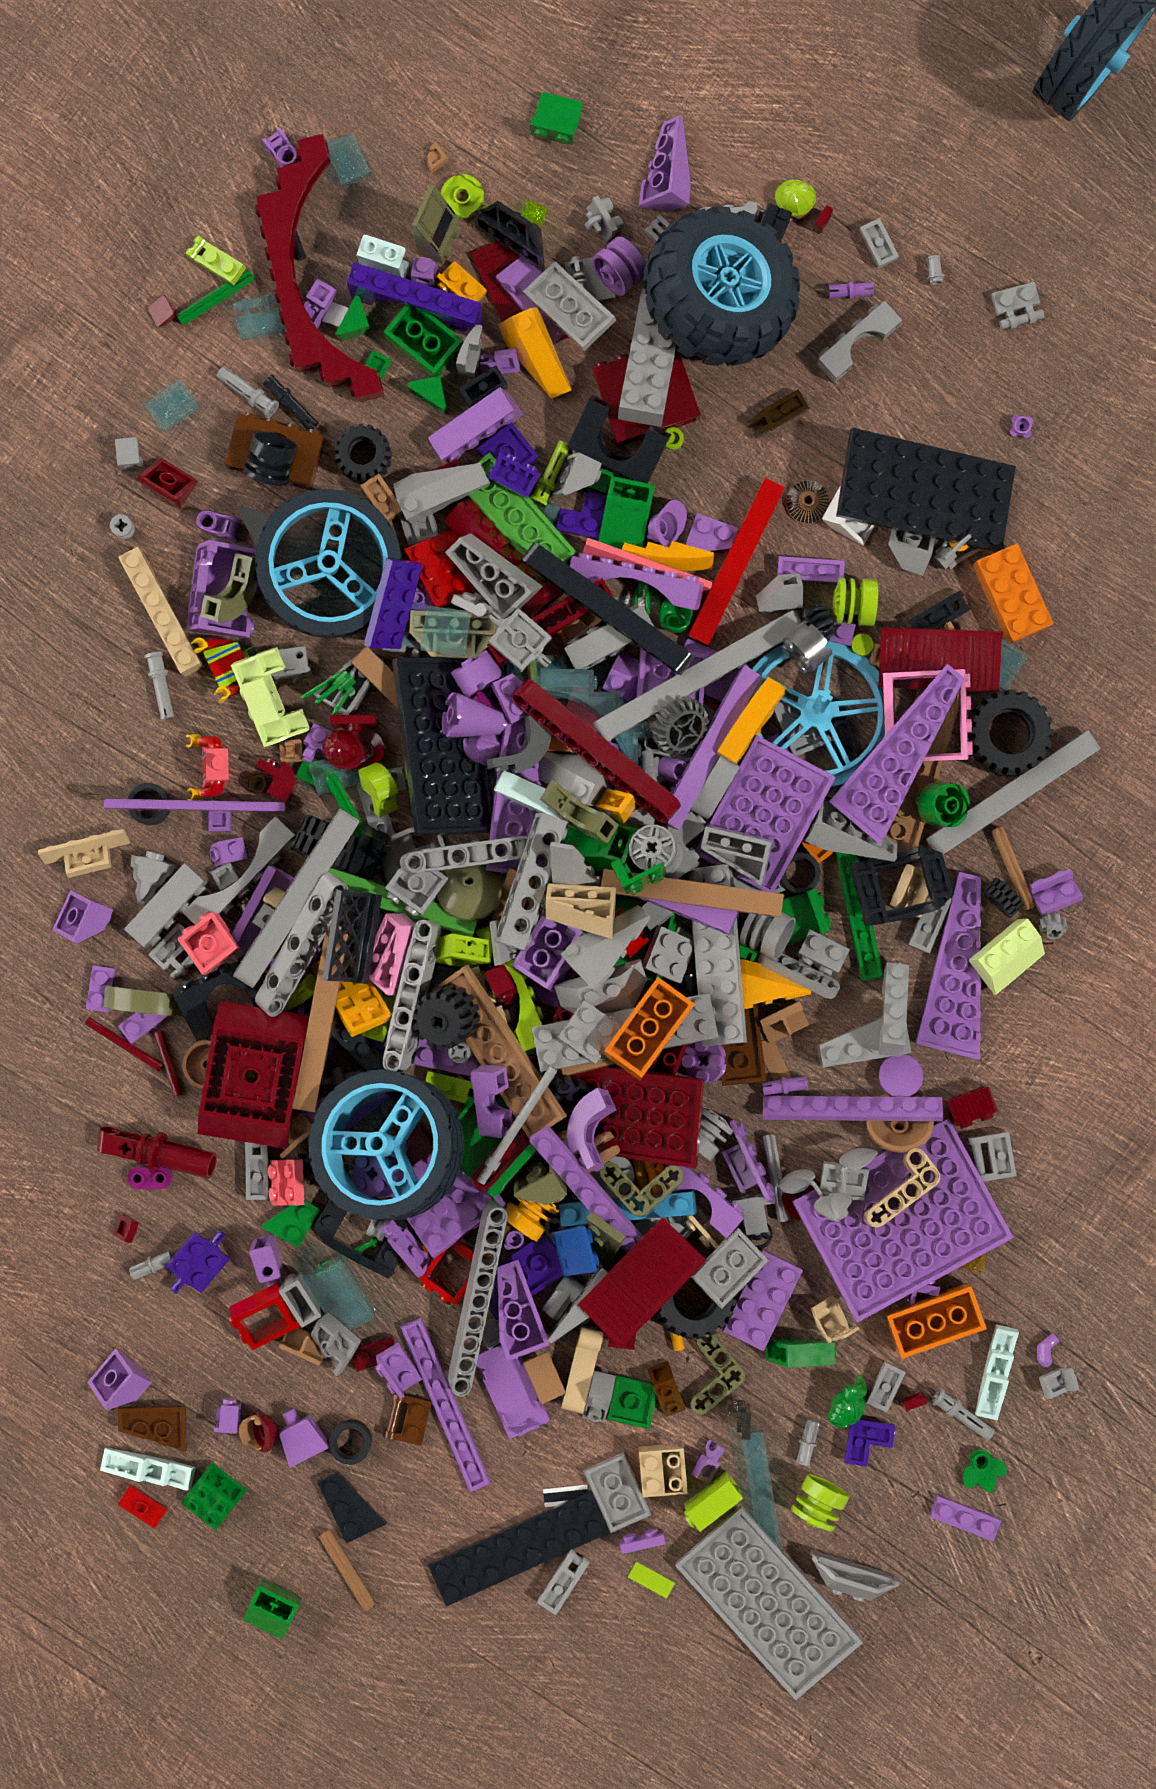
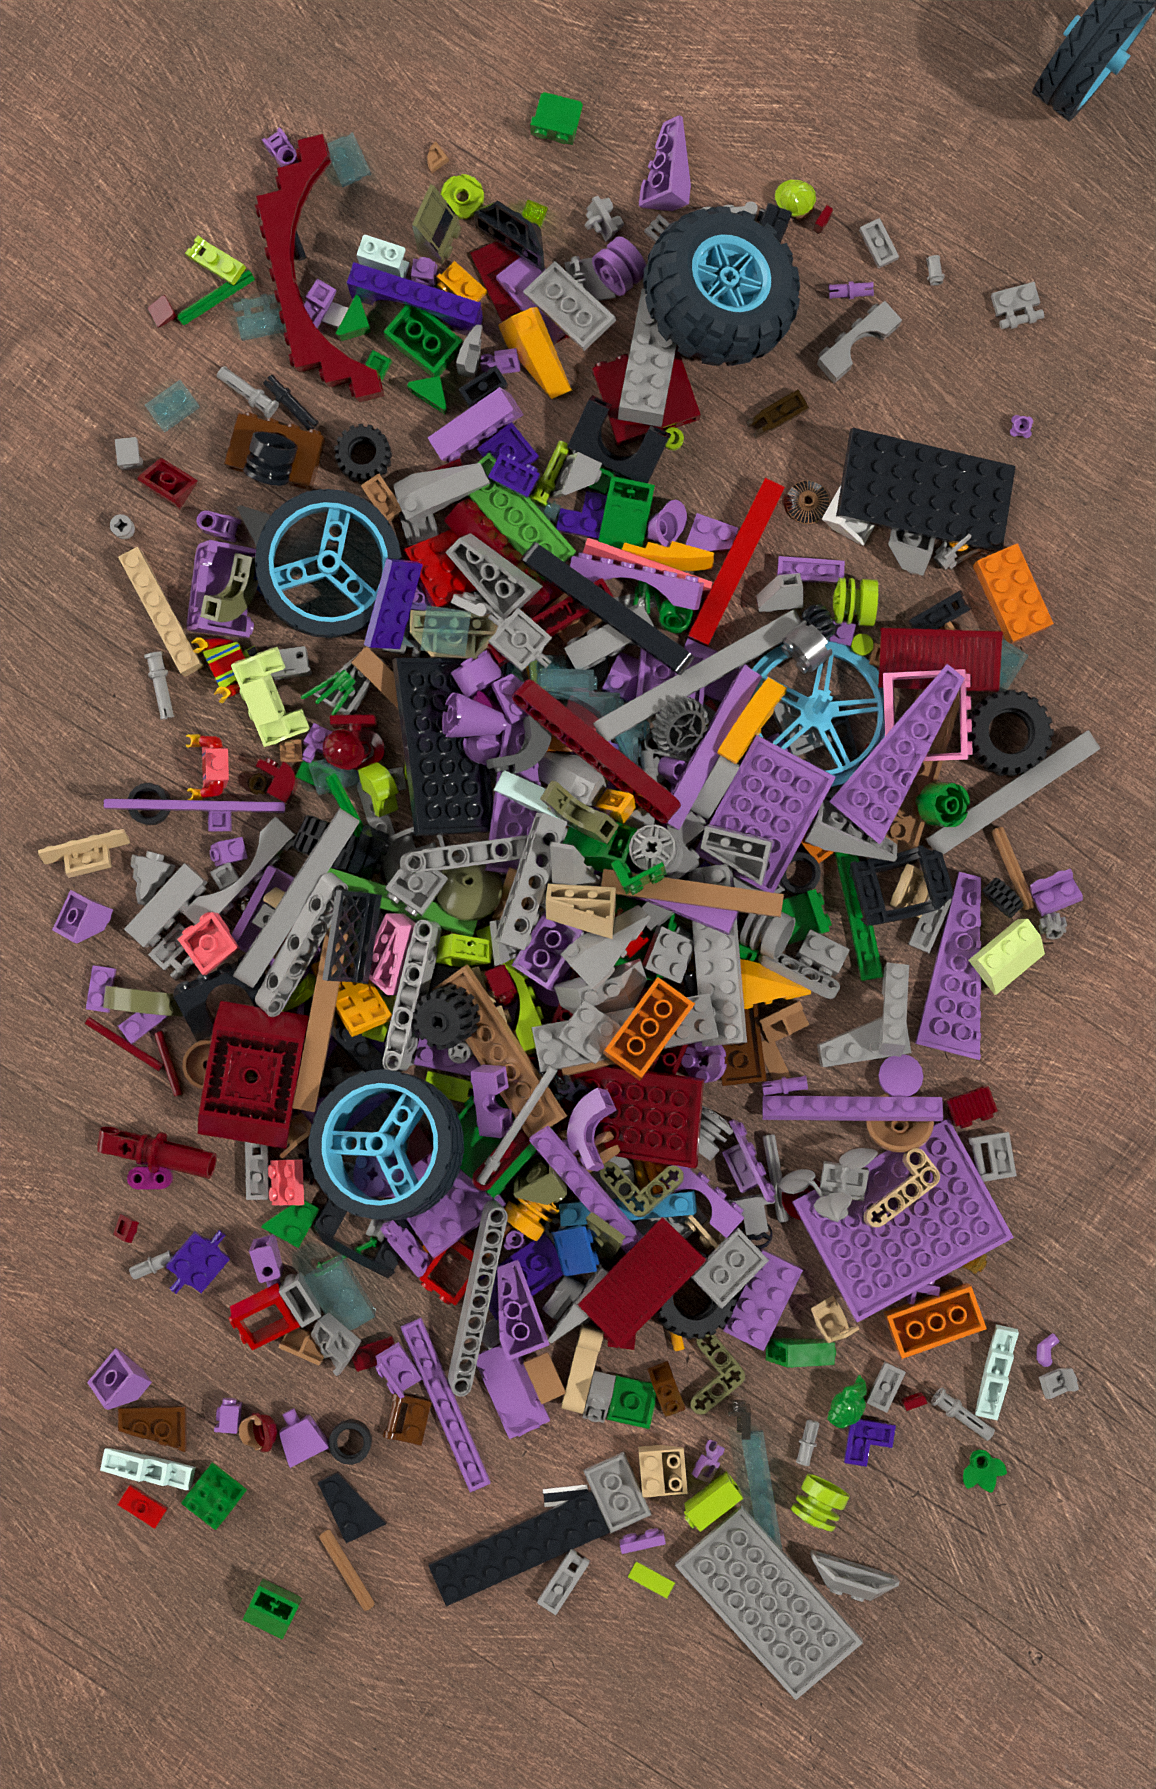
medium lavender plate [929,1495,1001,1542] -> none

